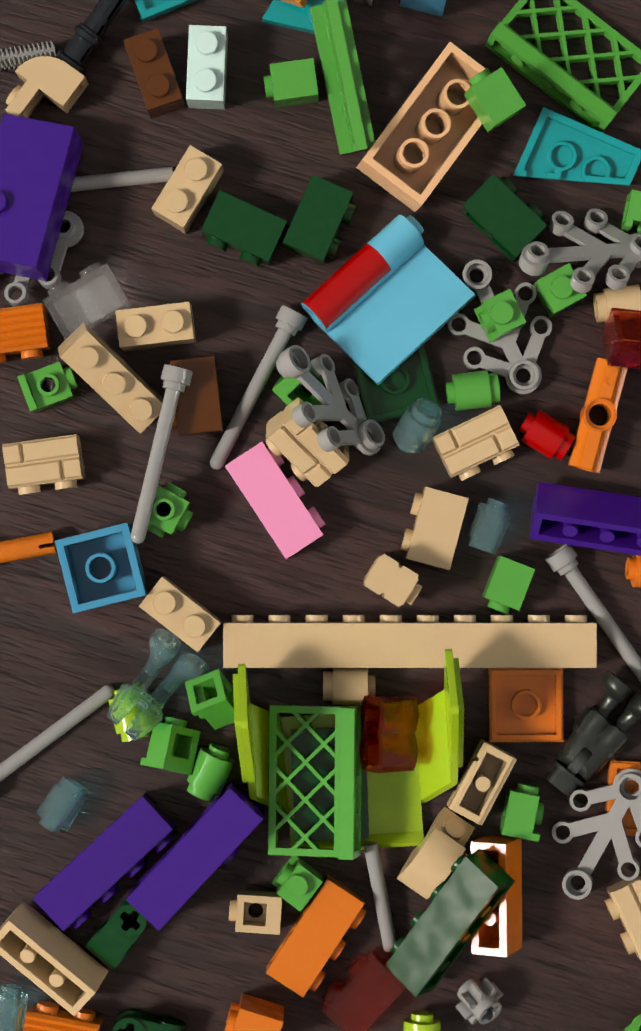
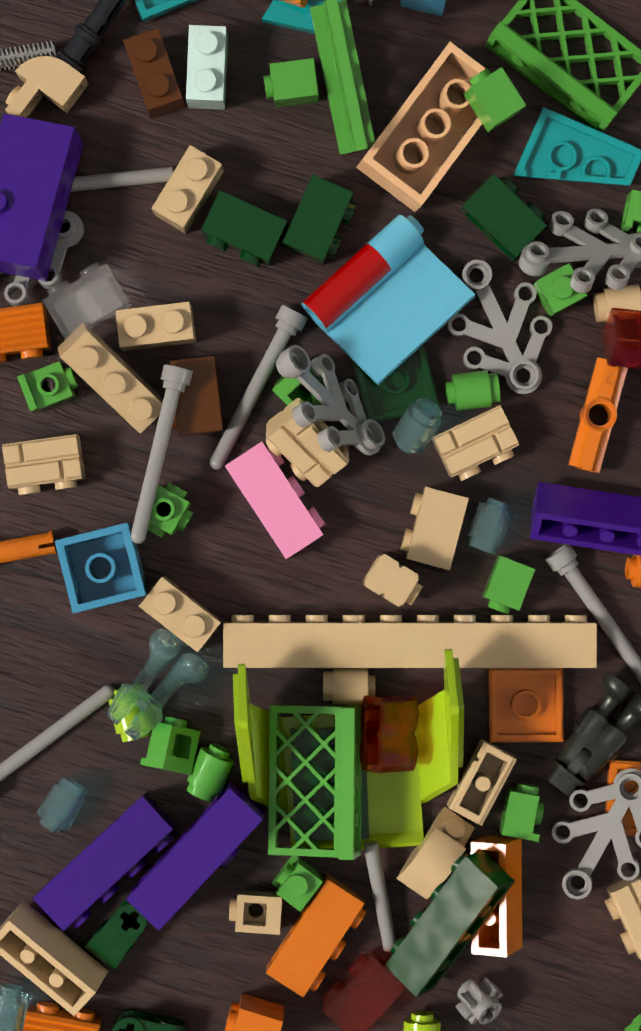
bright green brick [185,669,234,730] -> none
bright green brick [474,289,526,343] -> none
red brick [518,410,576,461] -> none

